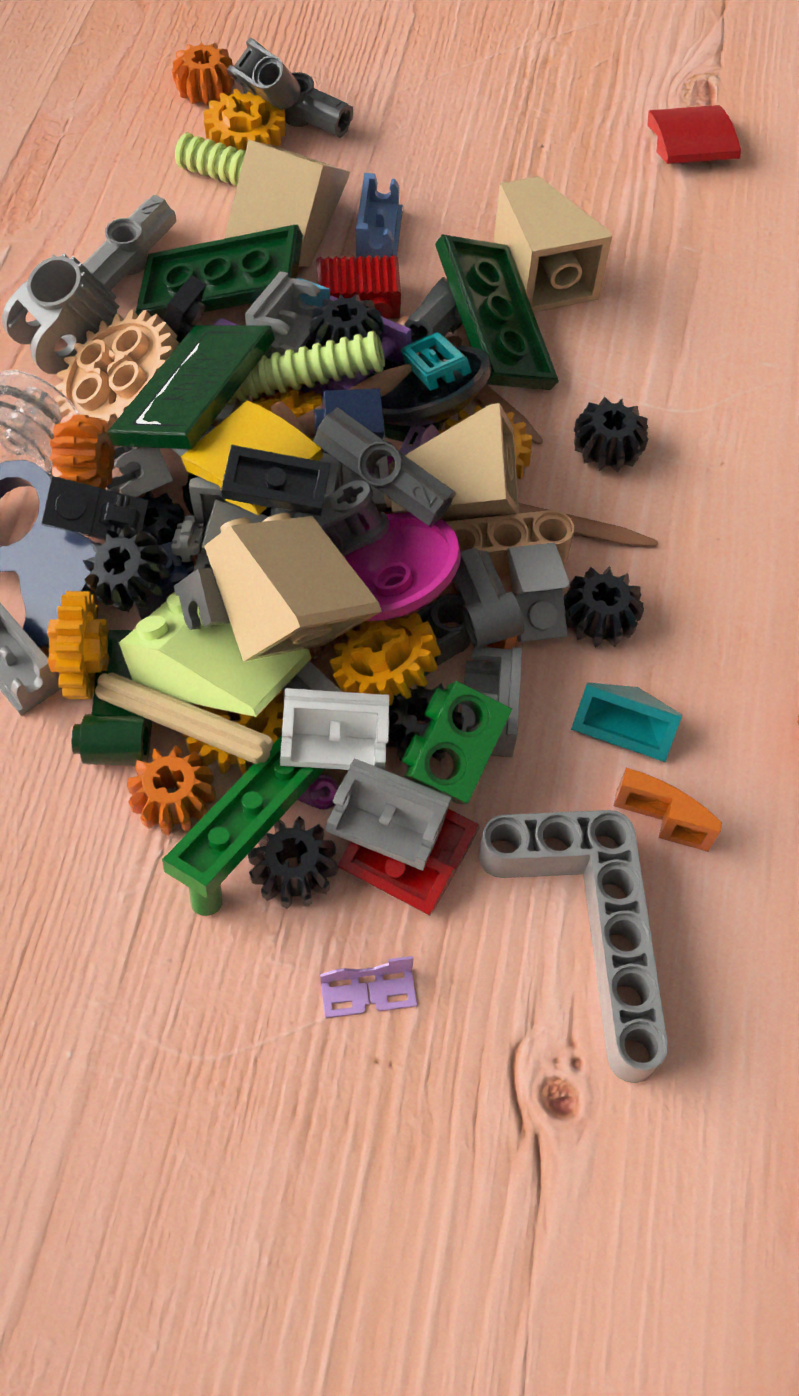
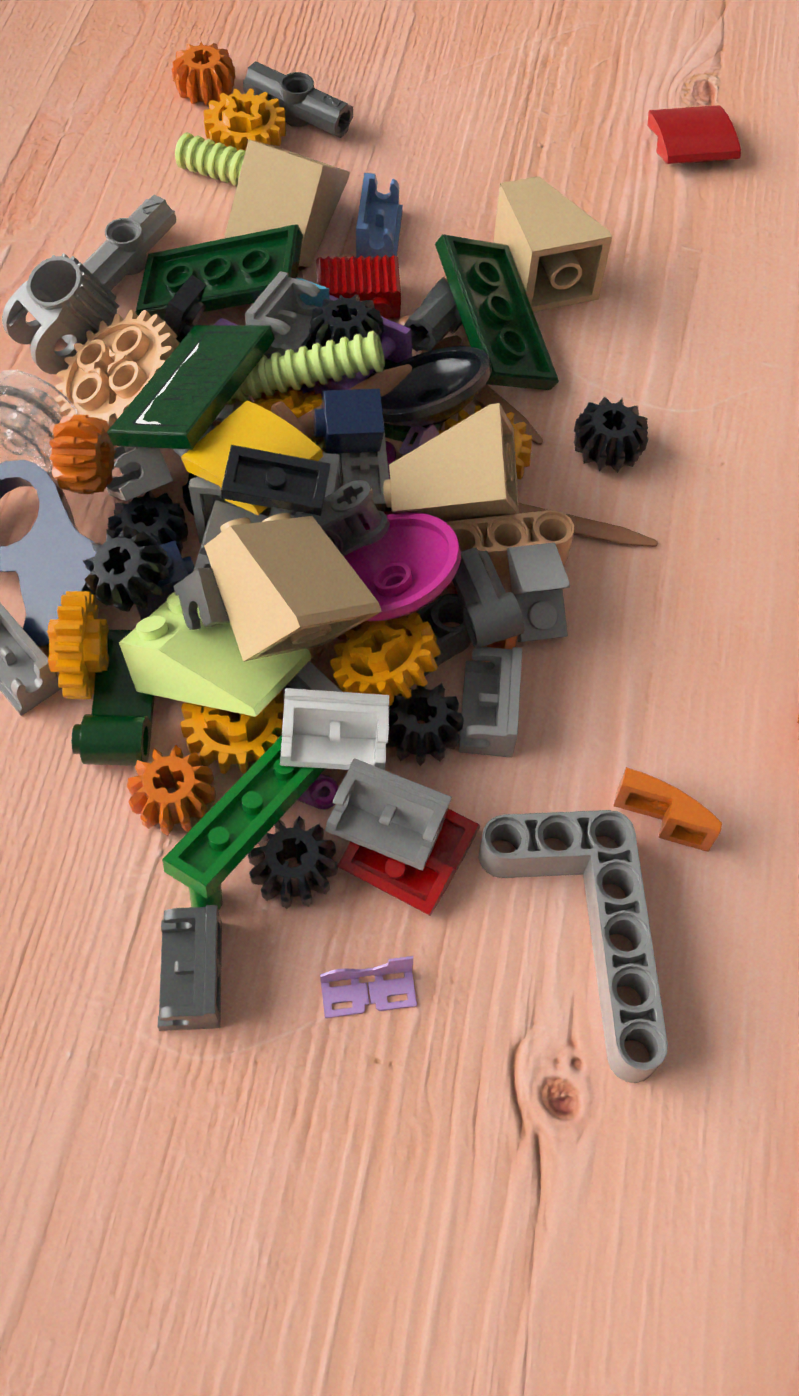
black hinge [41,476,149,541] -> none
tan axle [95,673,273,764] -> none
light grey piece [171,515,205,562] -> none
dark grey piece [227,38,301,109] -> none
dark grey piece [313,407,456,528] -> none
teal tile [400,332,472,391] -> none
green brick [402,681,512,804] -> none
black gear [563,566,644,648] -> none
teal slope [571,682,682,762] -> none
none -> dark grey hinge [157,905,222,1031]

